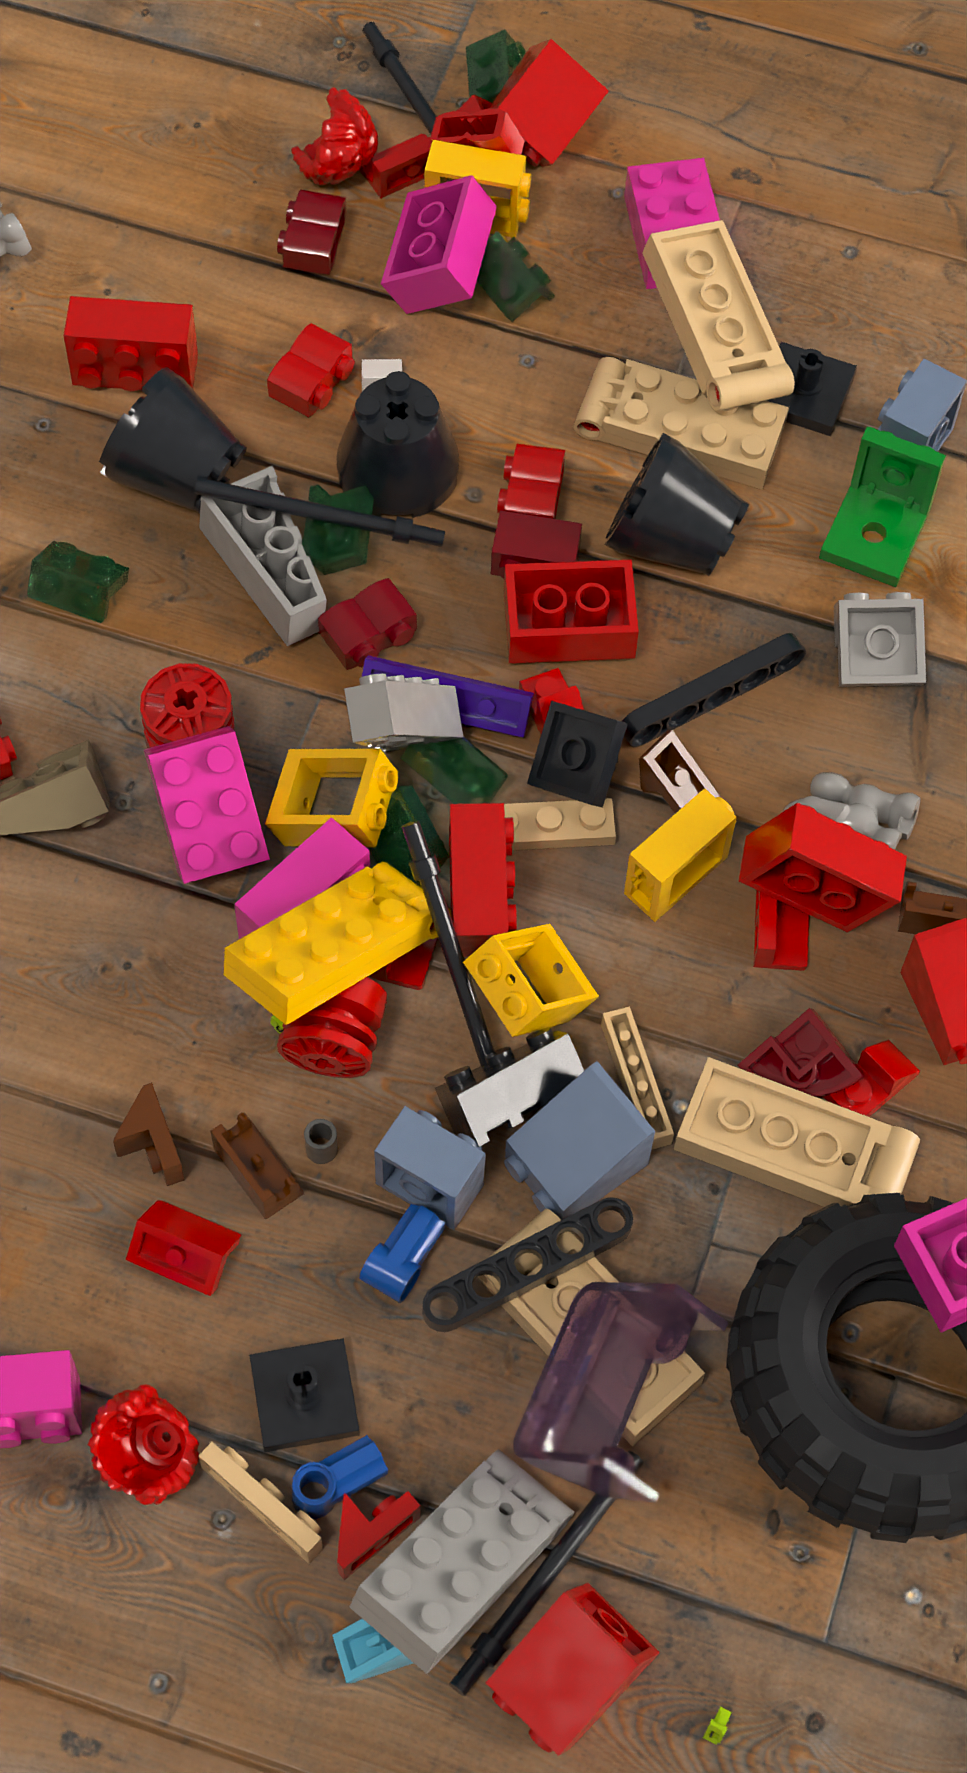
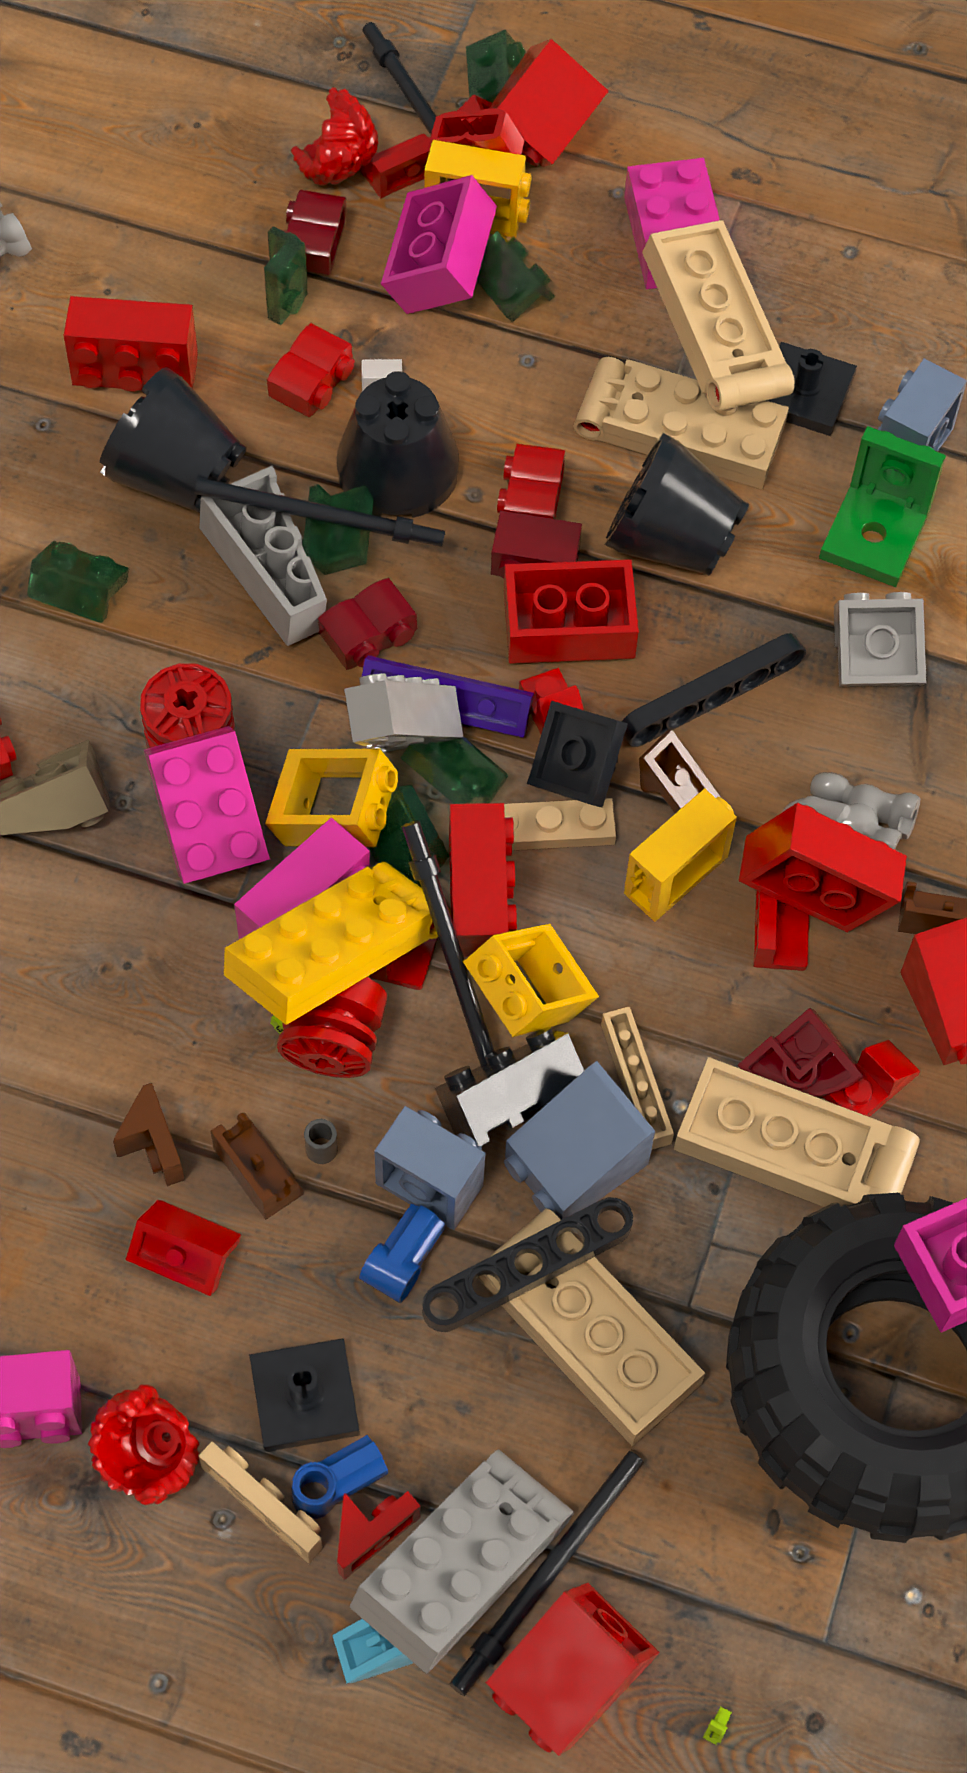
windscreen [513,1282,728,1503] -> none
none -> clear green bracket [264,226,308,326]

